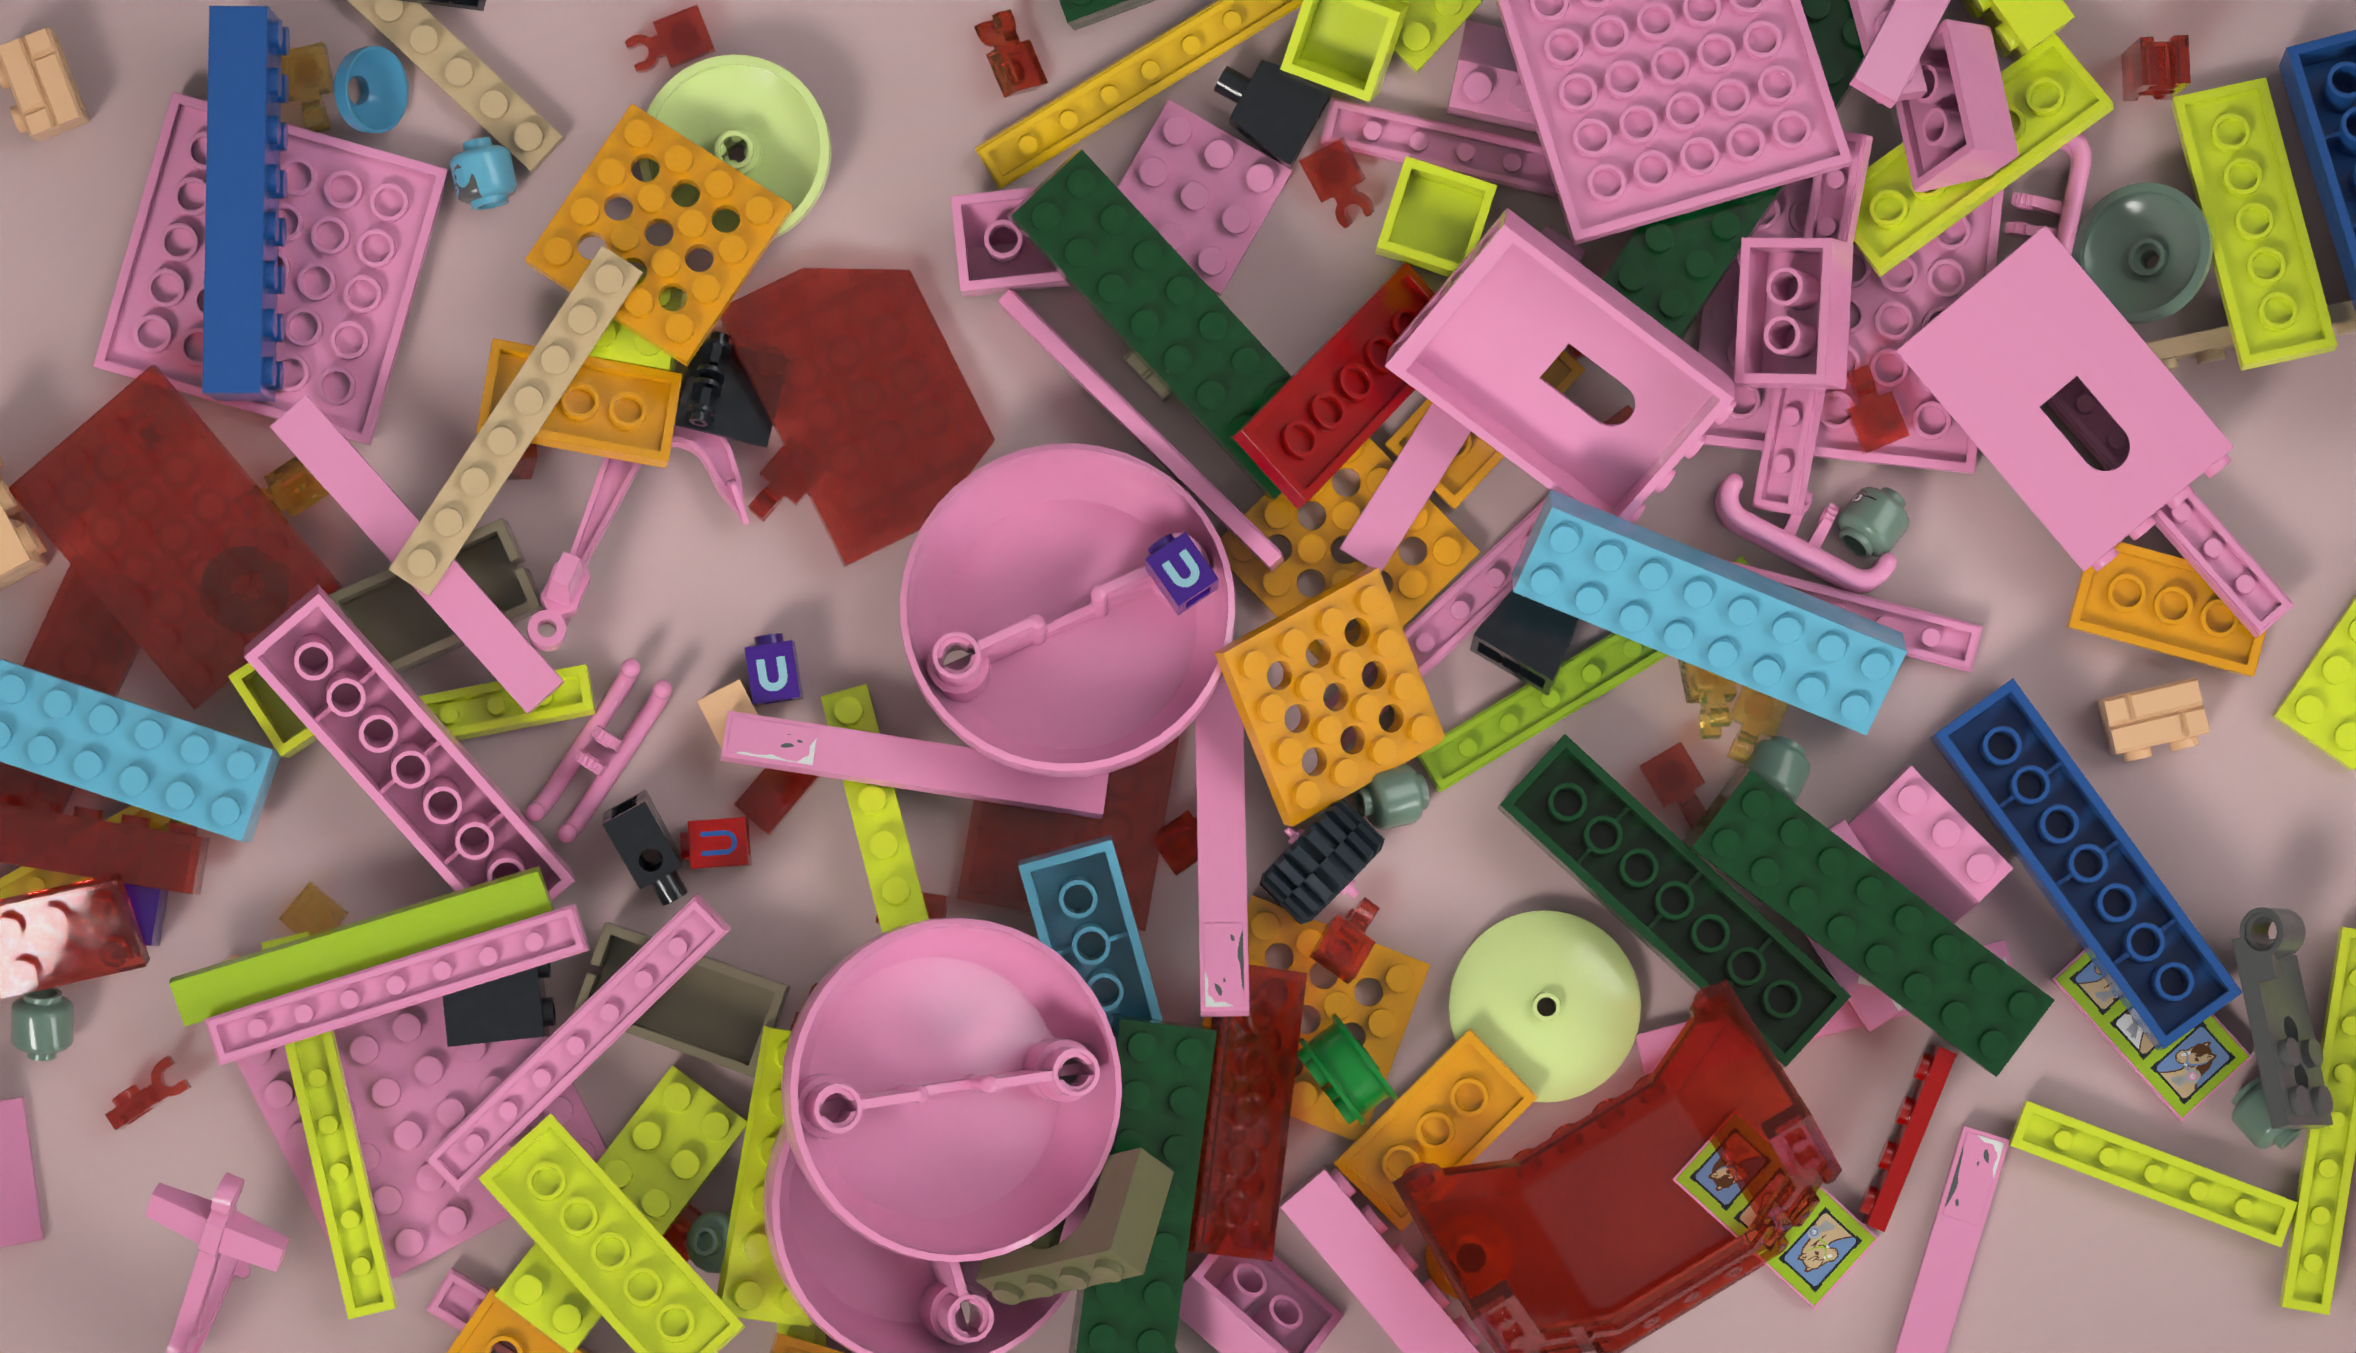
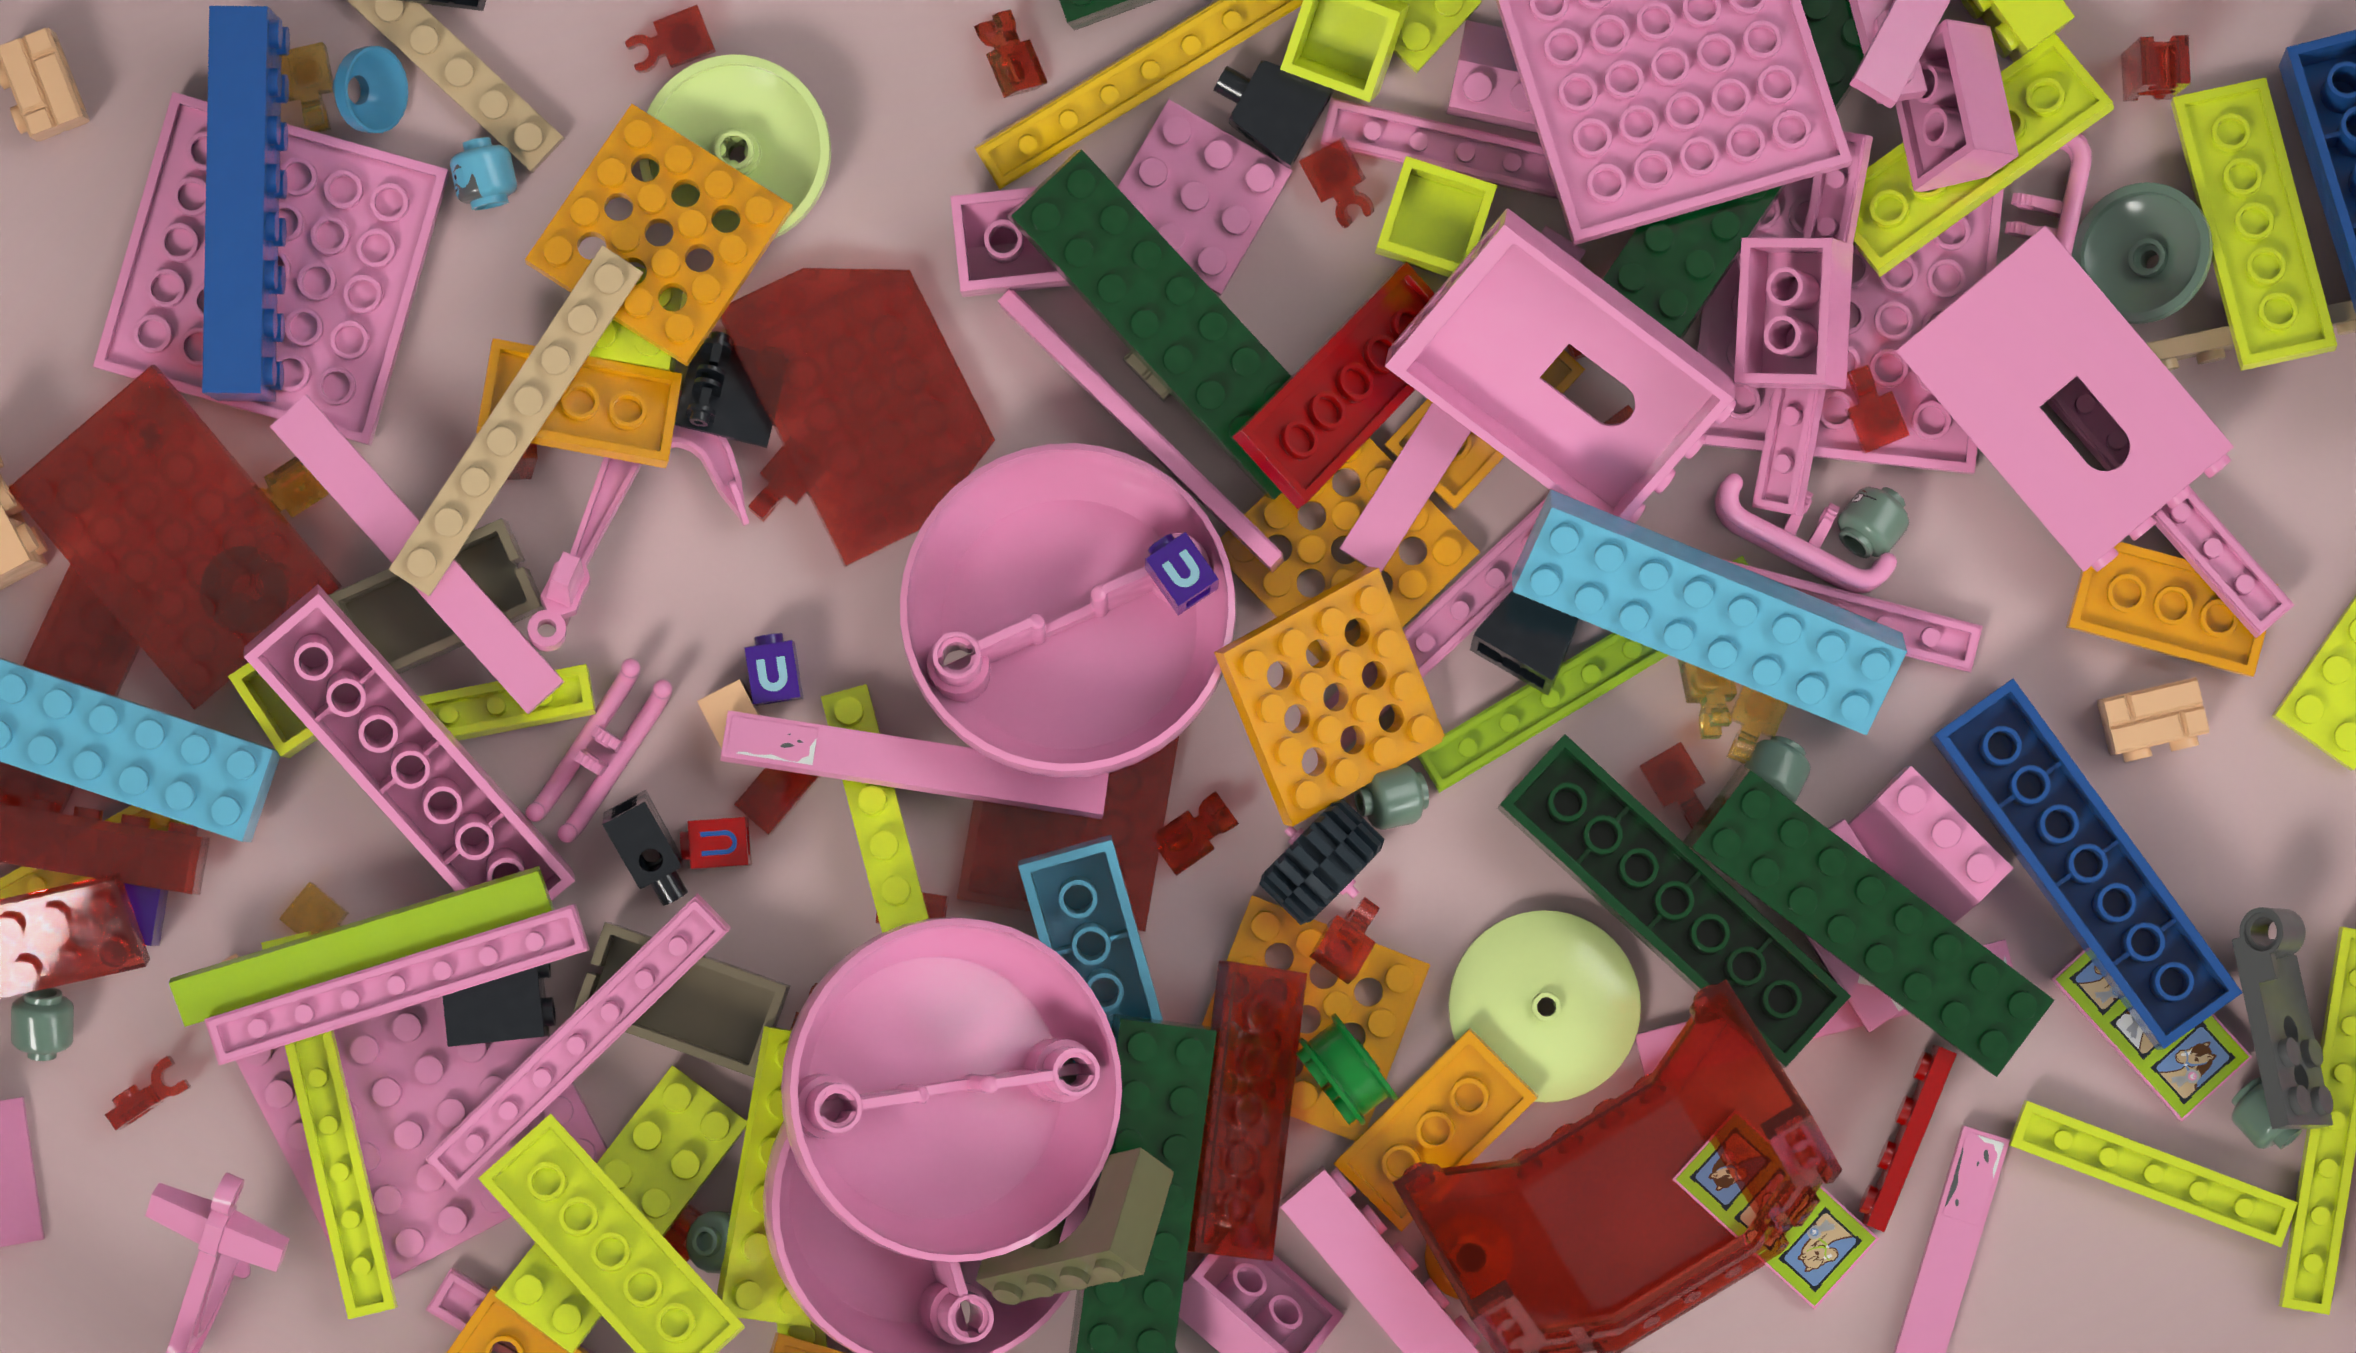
bright pink tile [1195,675,1249,1017] -> none

